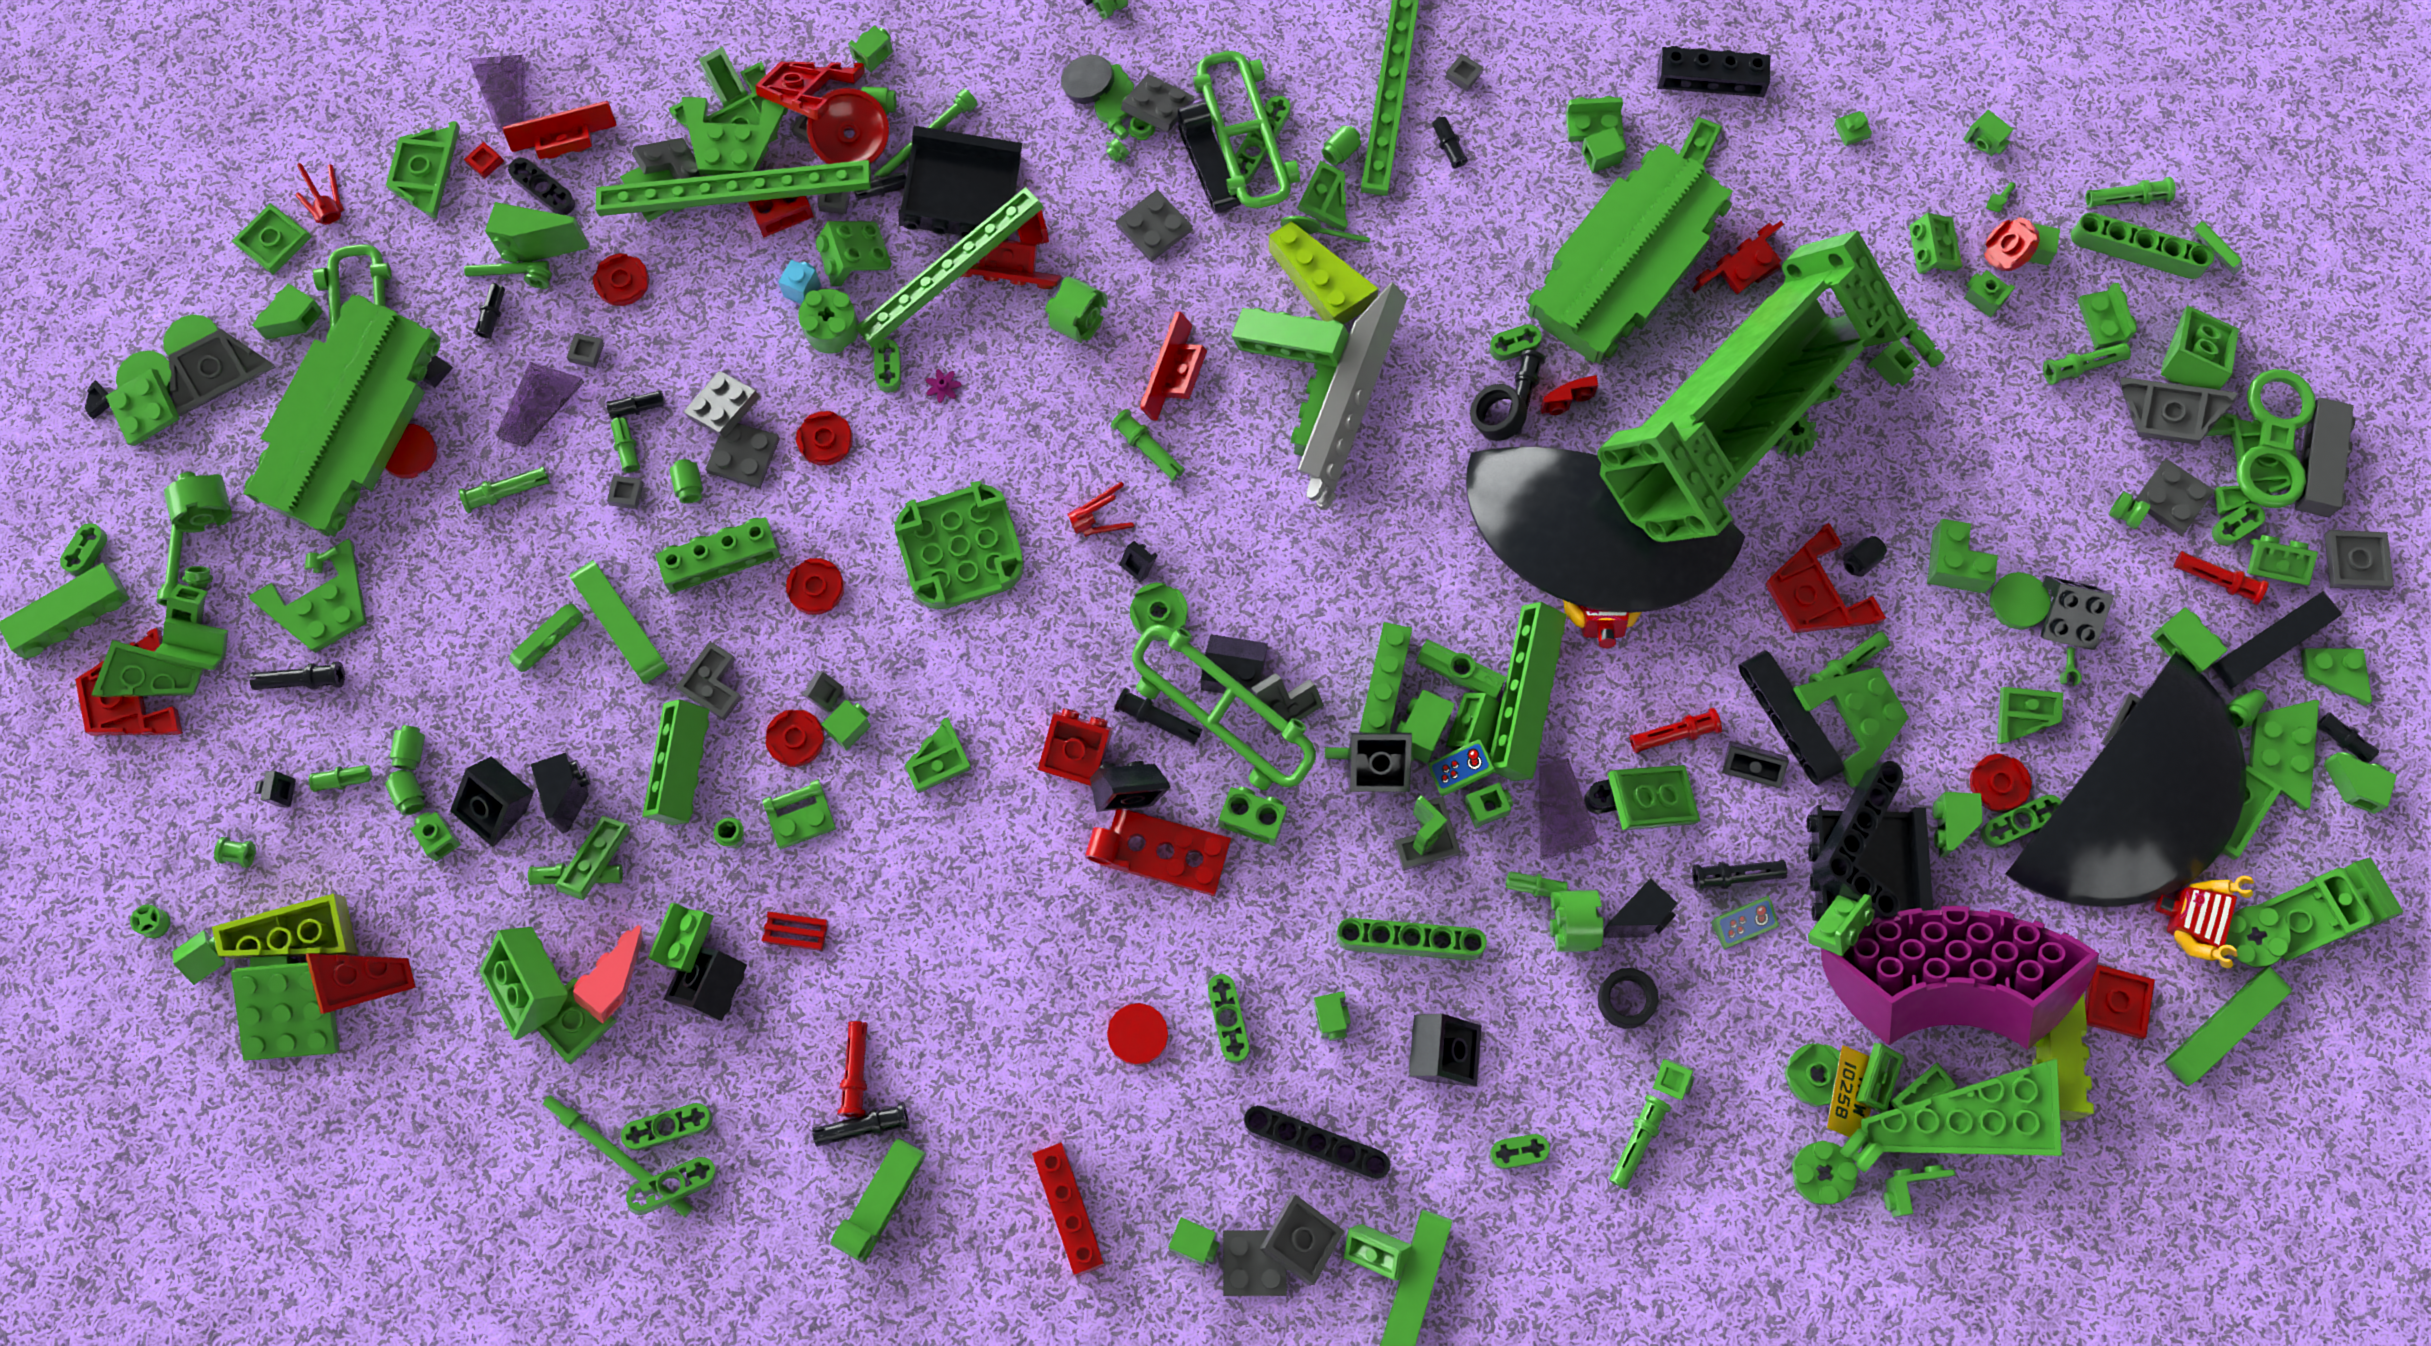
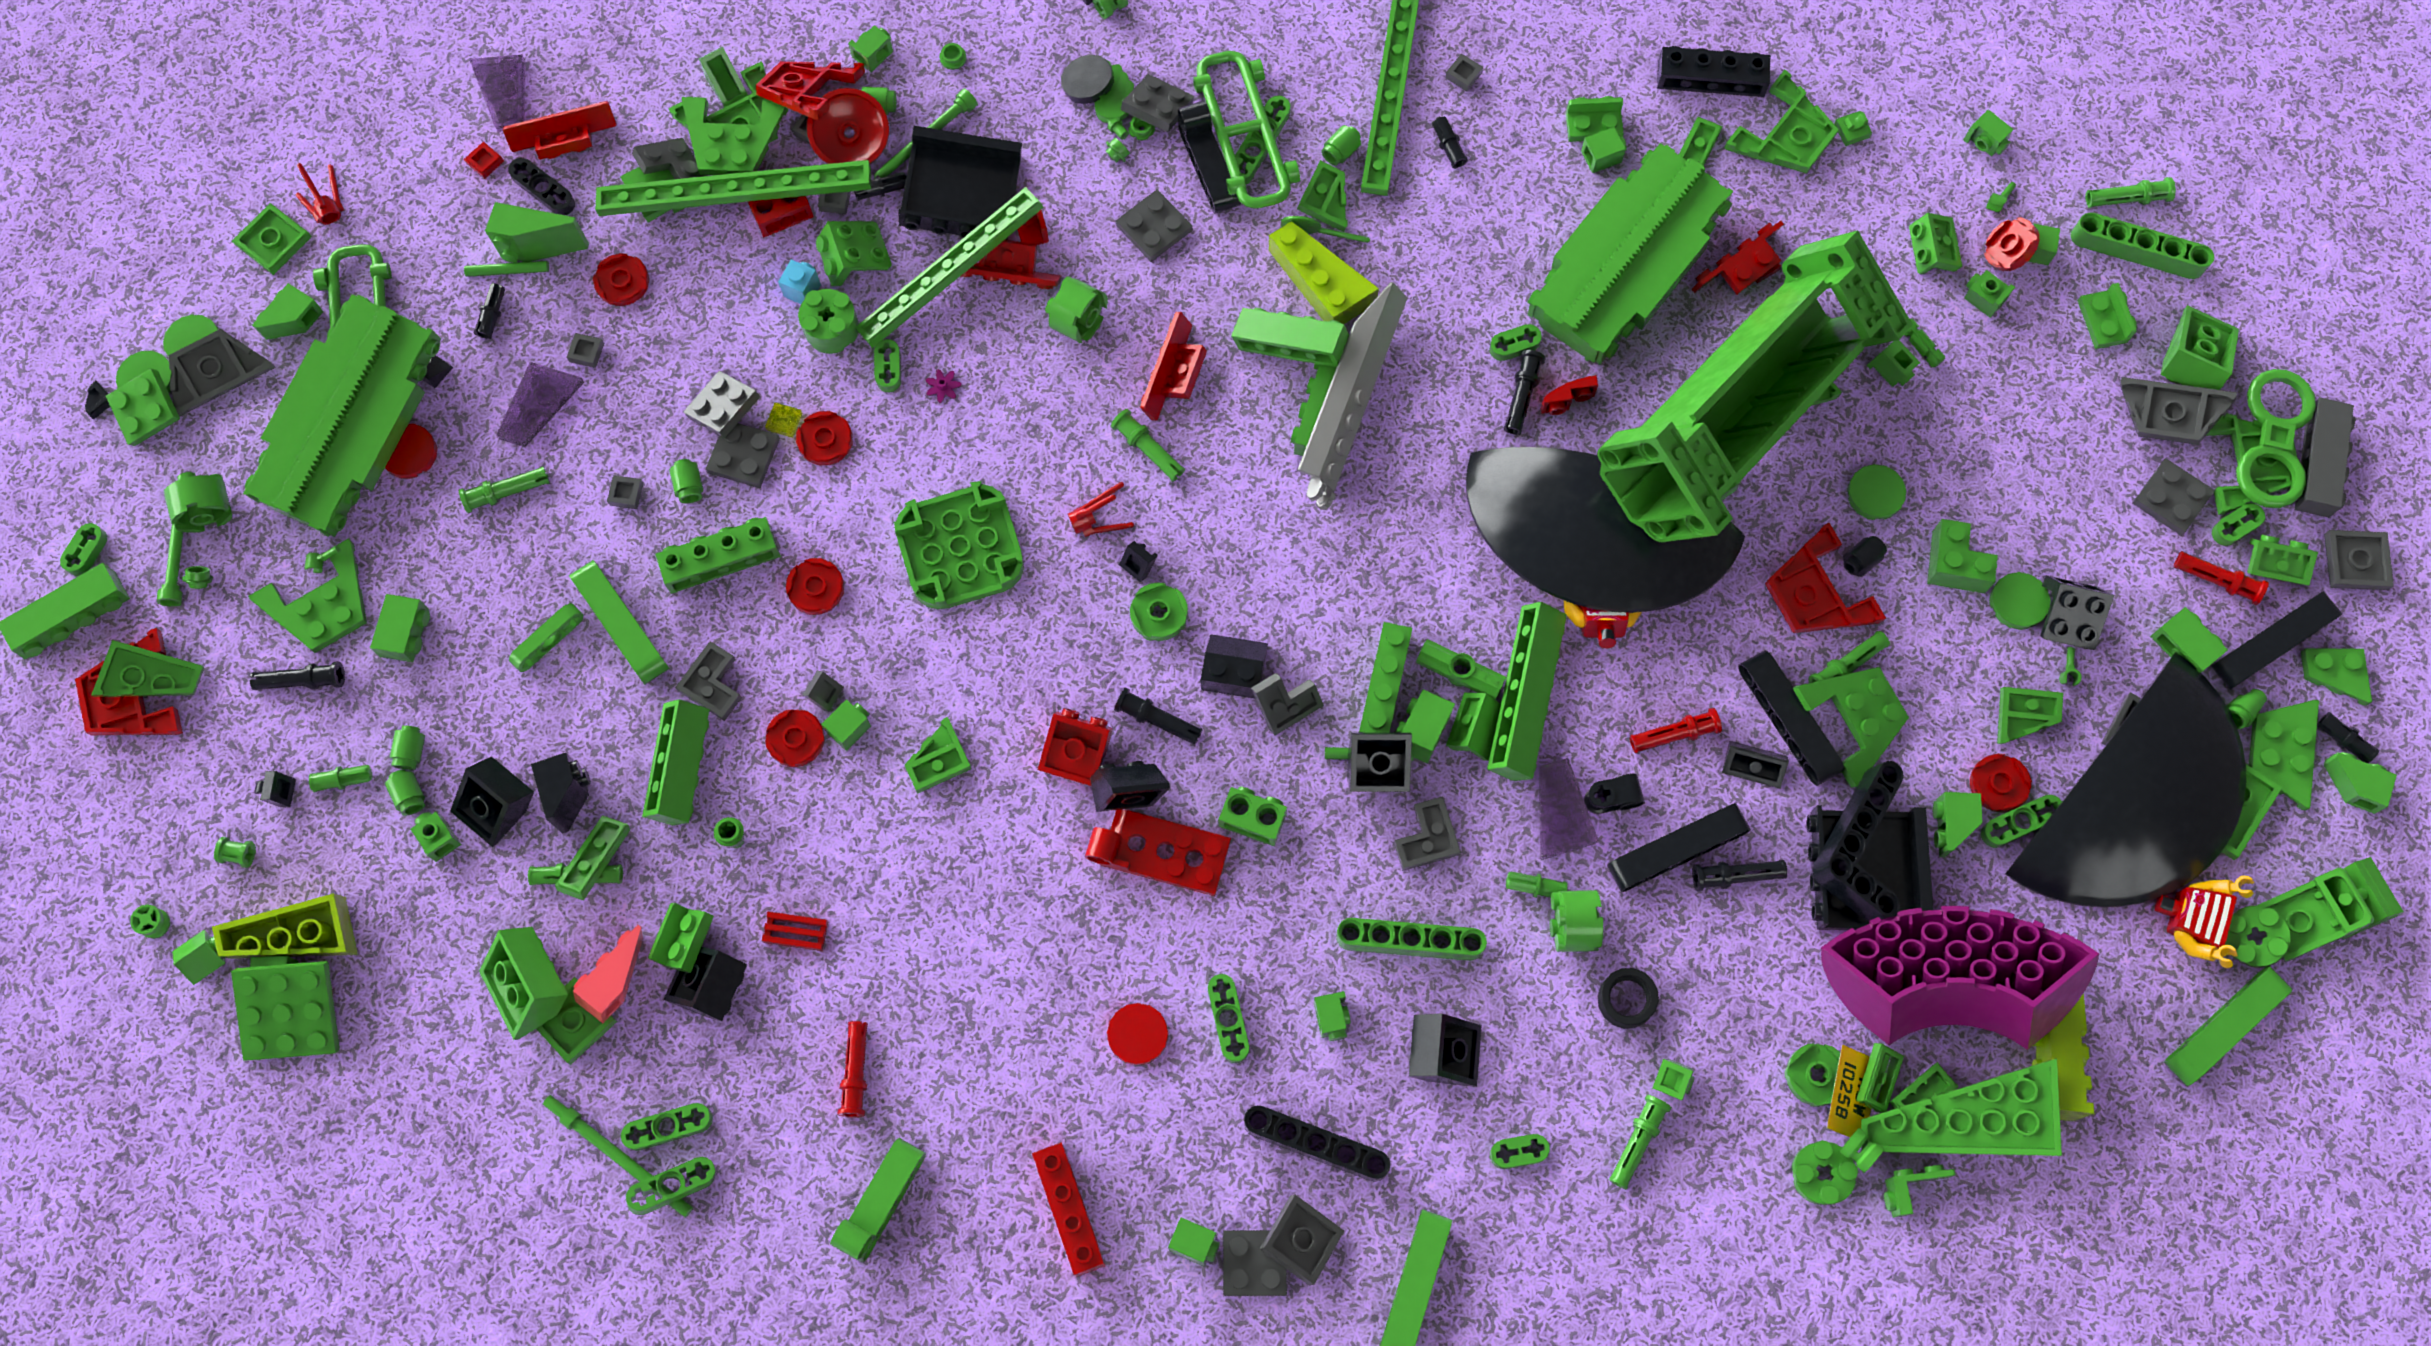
bright green panel [154,617,228,670] -> none
bright green brick [165,584,208,624] -> none
red wing [305,953,416,1014] -> none
bright green wing [386,121,460,219] -> none
bright green bush [524,265,552,289] -> none
black axle [606,391,665,419] -> none
bright green axle [611,417,640,473] -> none
bright green plate [762,779,836,850] -> none
black pin [812,1101,909,1147] -> none
bright green bar [1132,624,1316,791] -> none
bright green slope [1344,1224,1412,1281] -> none
bright green panel [1413,795,1447,855] -> none
slope [1428,739,1496,796] -> none
bright green brick [1464,782,1513,829] -> none
black tyre [1470,384,1527,441] -> none
black slope [1603,878,1678,938] -> none
bright green tile [1607,765,1700,830] -> none
slope [1711,895,1779,950] -> none
bright green gear [1774,413,1818,459] -> none
bright green bracket [1808,894,1875,956] -> none
bright green pin [2043,342,2131,385] -> none
red tile [2085,964,2155,1040] -> none
bright green wheel [2109,491,2151,529] -> none
bright green tile [2194,221,2242,275] -> none
none -> bright green brick [370,594,430,662]
none -> clear neon green tile [765,402,802,438]
none -> bright green plate [939,43,967,70]
none -> black beam [1607,803,1751,892]
none -> bright green wing [1724,69,1839,174]
none -> bright green tile [1847,464,1906,520]

